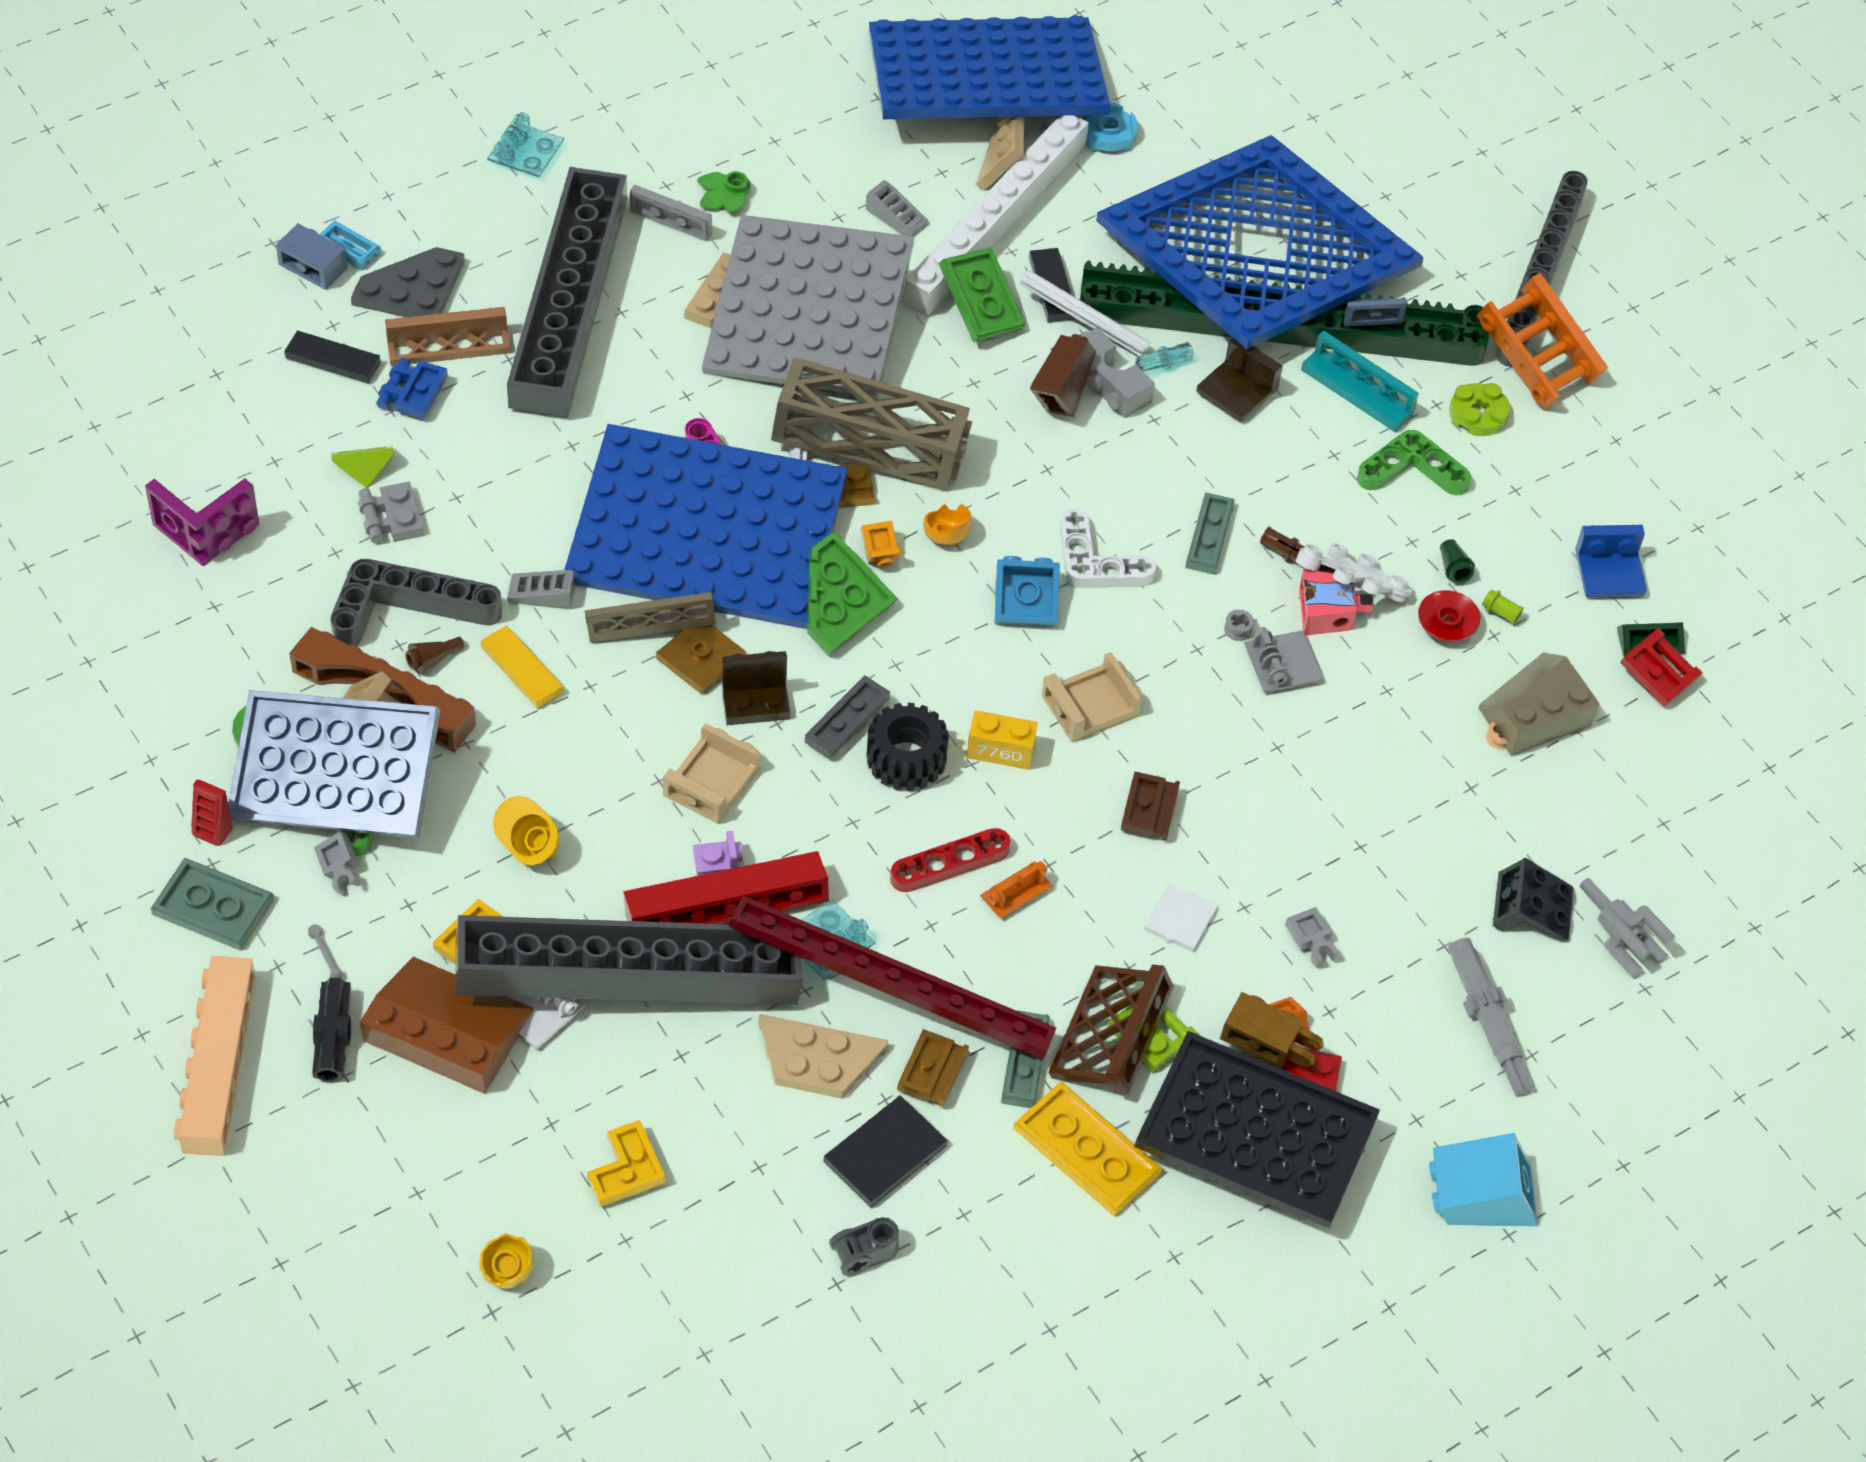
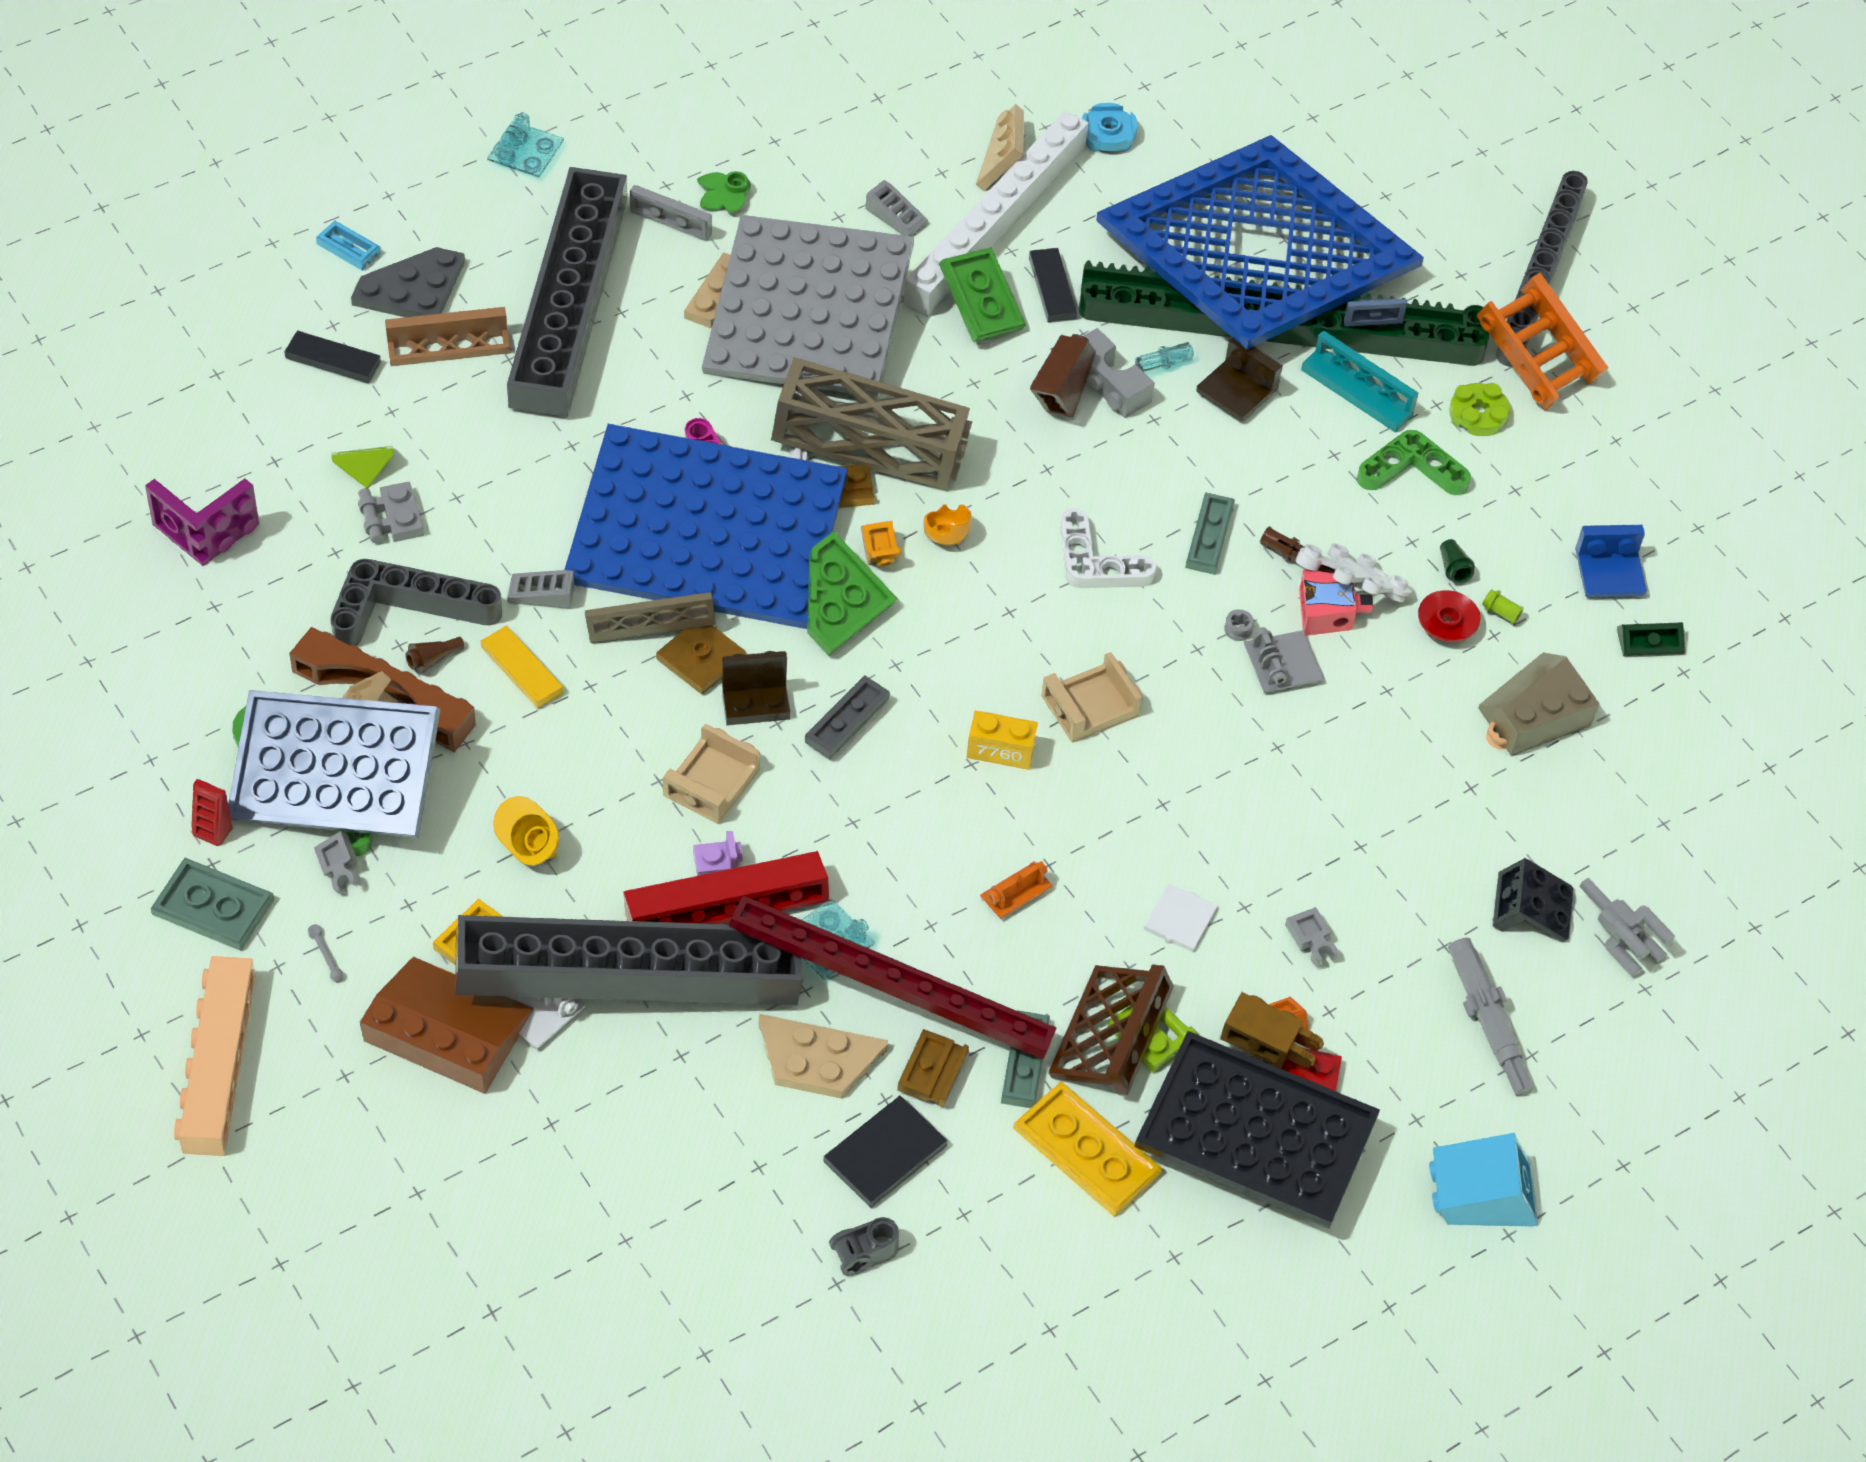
sand blue brick [276,223,347,290] -> none
black piece [312,978,352,1083] -> none
blue plate [376,358,448,419] -> none
yellow hair [479,1233,534,1289] -> none
yellow plate [587,1120,666,1207] -> none
black tyre [866,702,949,791] -> none
blue plate [869,15,1110,120] -> none
red beam [890,828,1011,892] -> none
dark azure plate [994,556,1060,626] -> none
white axle [1020,270,1150,357] -> none
reddish brown plate [1121,771,1180,841] -> none
red plate [1620,628,1703,707] -> none

